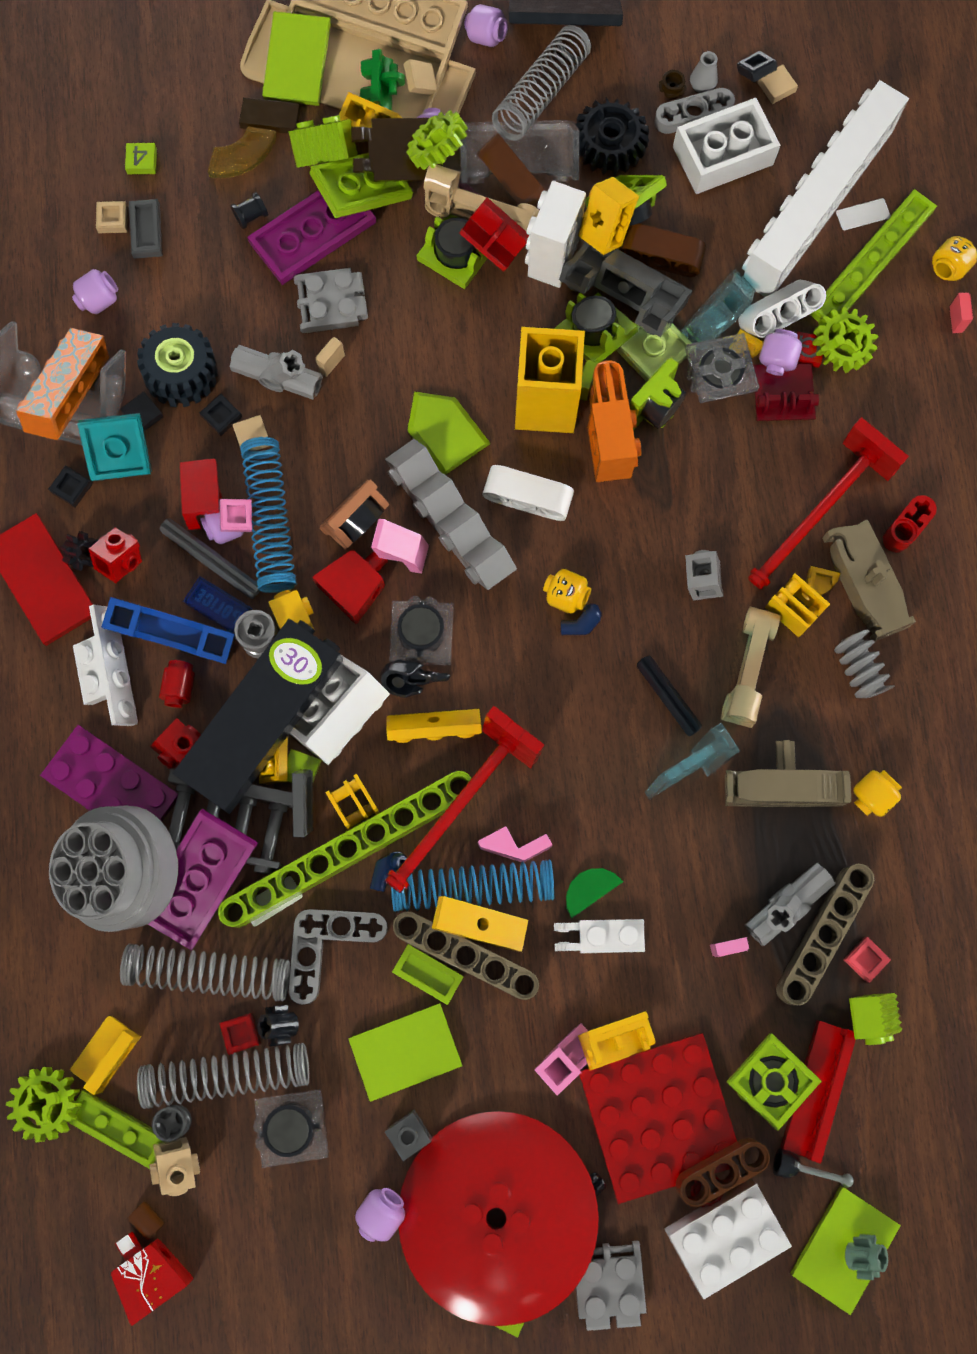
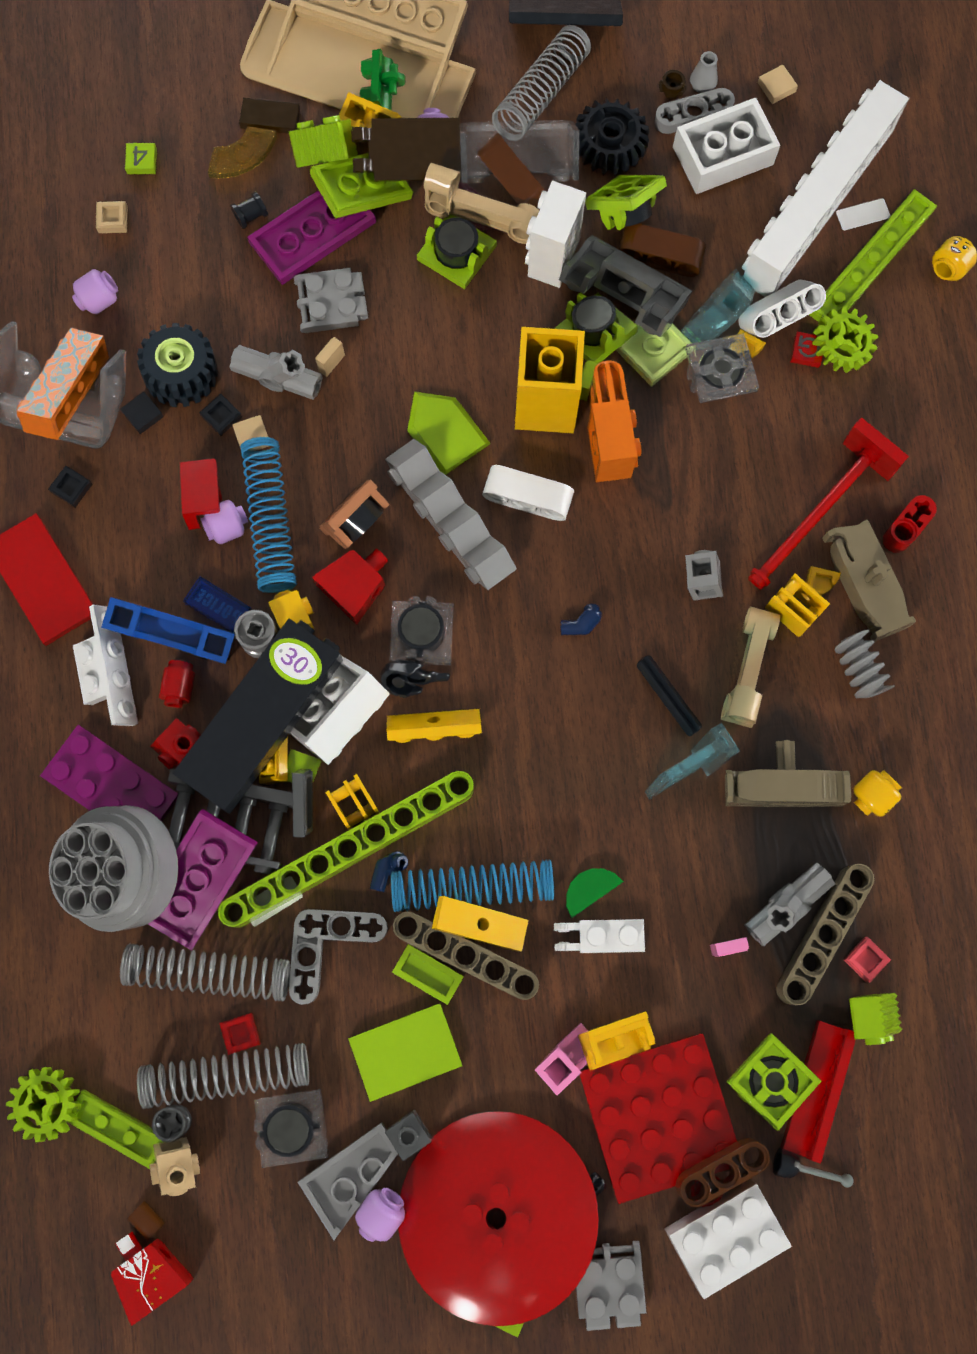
black gear [59,531,98,571] -> none
yellow panel [70,1016,141,1095] -> none
teal tile [77,413,152,481] -> none
red brick [88,527,142,583] -> none
dark grey tile [129,199,163,259] -> none
dark grey axle [160,518,260,599] -> none
bright pink tile [220,499,252,532] -> none
black gear [257,1005,299,1047] -> none
lime tile [262,11,331,106] -> none
bright pink slope [371,519,429,574] -> none
red tile [385,706,544,893] -> none
tan tile [403,59,437,95] -> none
lime gear [406,110,468,170] -> none
red panel [459,197,529,271] -> none
lavender head [464,4,508,47] -> none
bright pink slope [478,826,552,862] -> none
yellow head [543,569,591,614] -> none
yellow brick [578,177,639,255] -> none
lime piece [629,358,687,430] -> none
black tile [737,51,777,82] -> none
dark red hinge [753,363,819,421] -> none
lavender head [759,329,802,376] -> none
lime tile [790,1185,901,1315] -> none
sand green gear [845,1234,888,1280] -> none
coral tile [949,292,973,333] -> none
none -> light grey wing [297,1122,398,1240]

